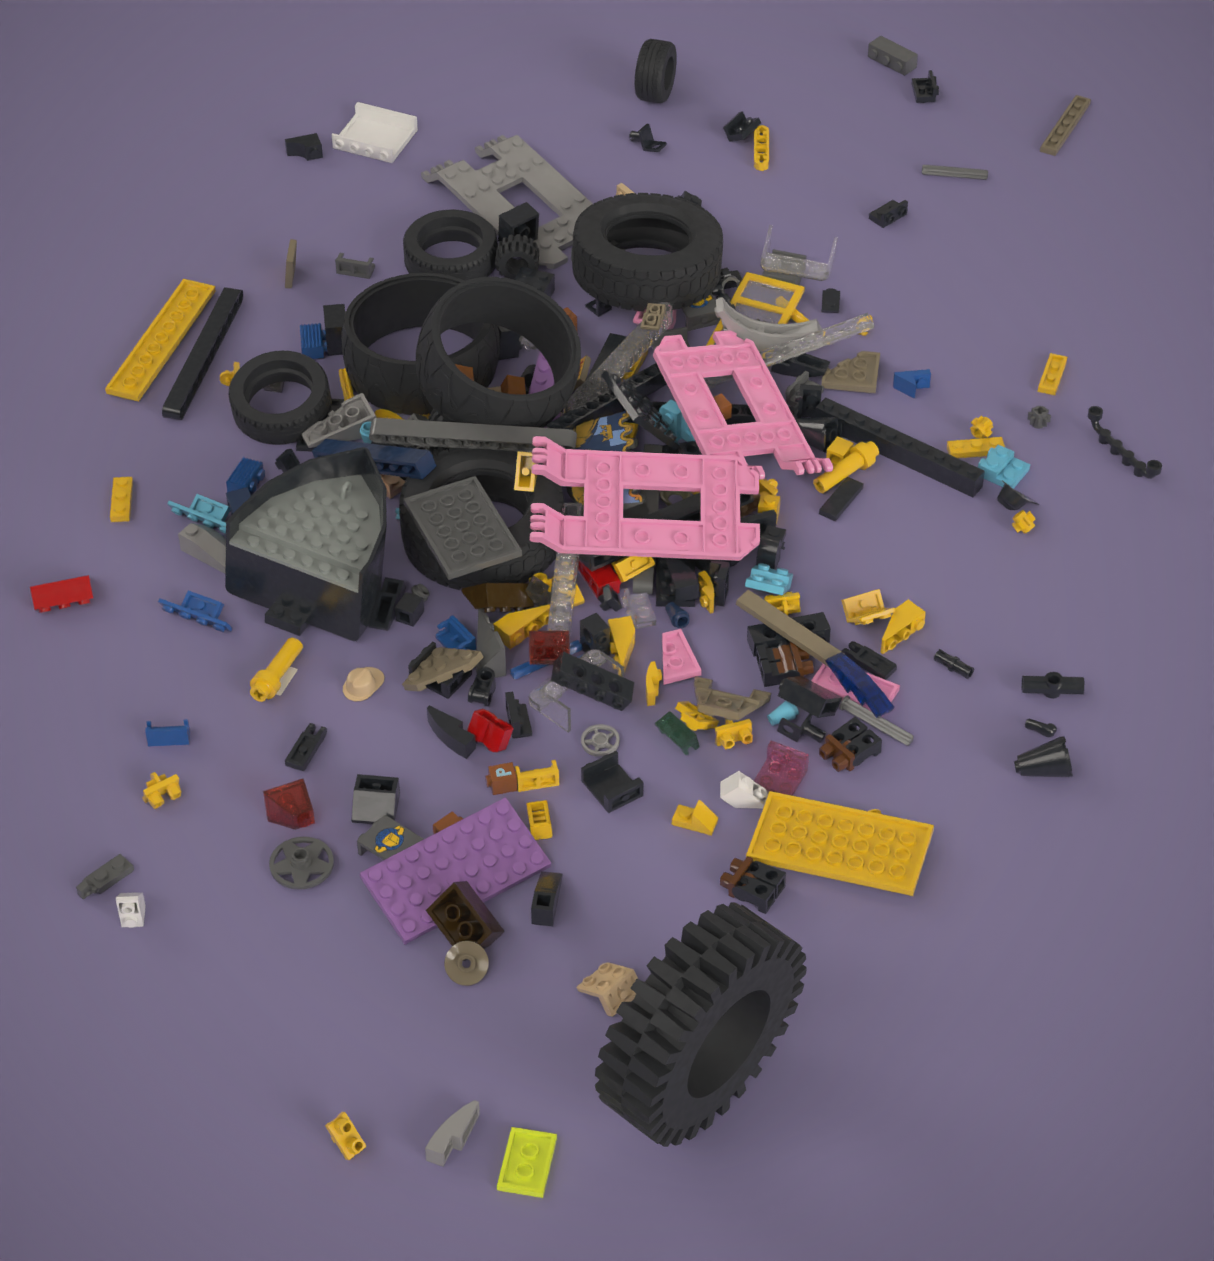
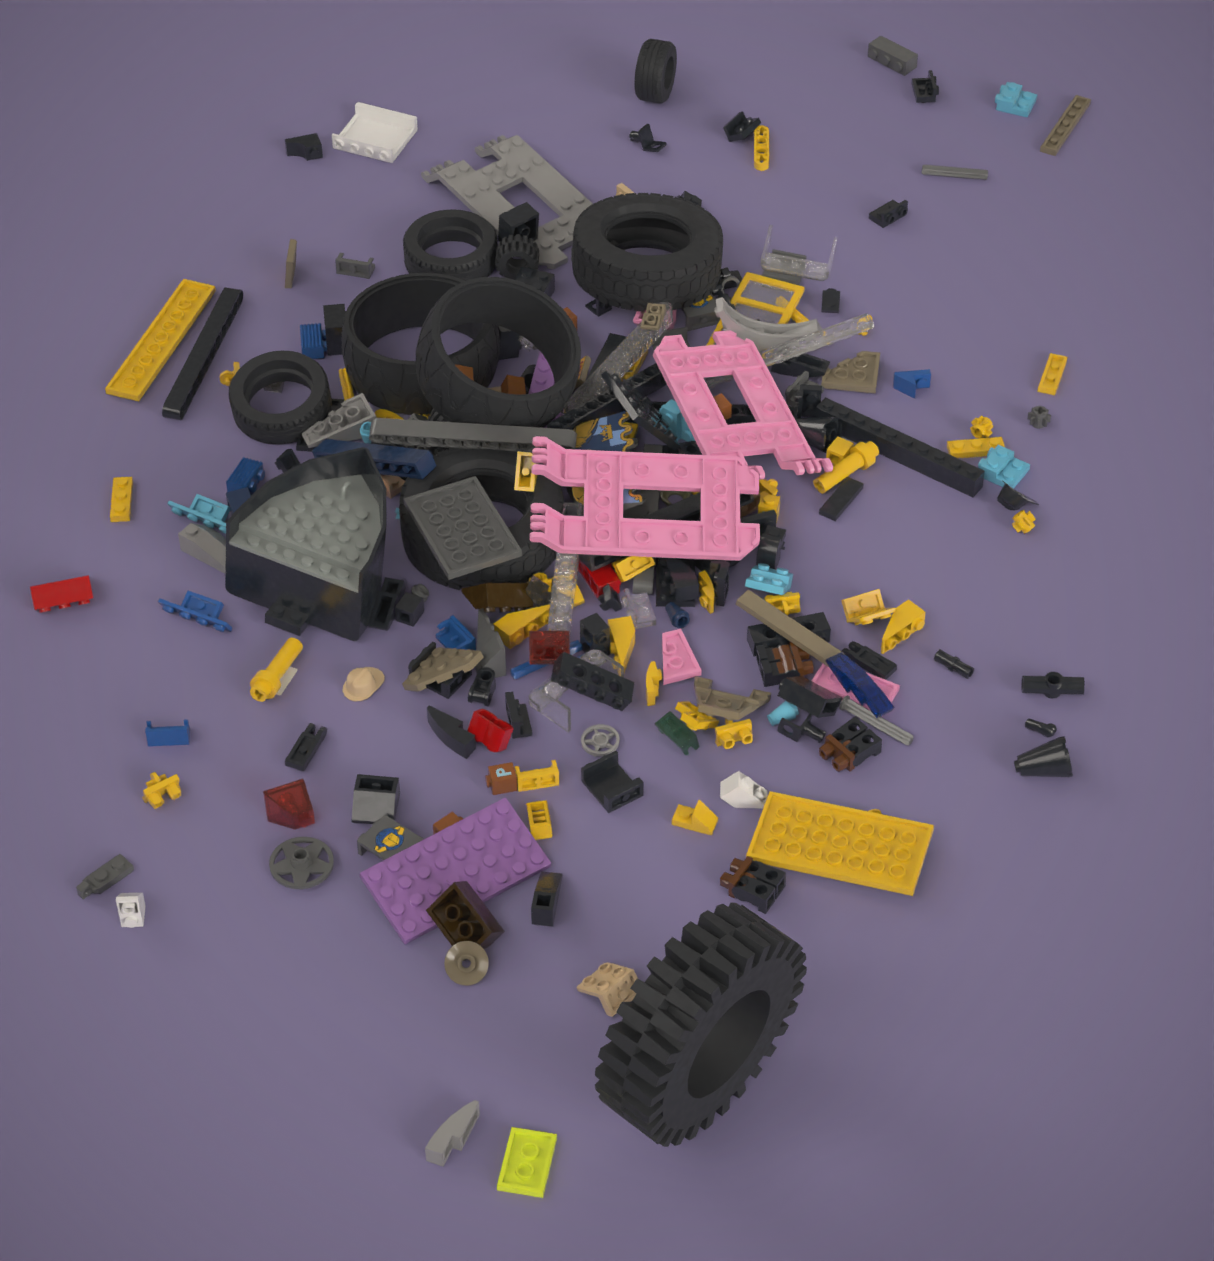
yellow hips [325,1111,366,1160] -> none
clear pink bracket [754,740,809,796] -> none
black bar [1087,406,1162,479] -> none
none -> medium azure plate [995,82,1037,117]

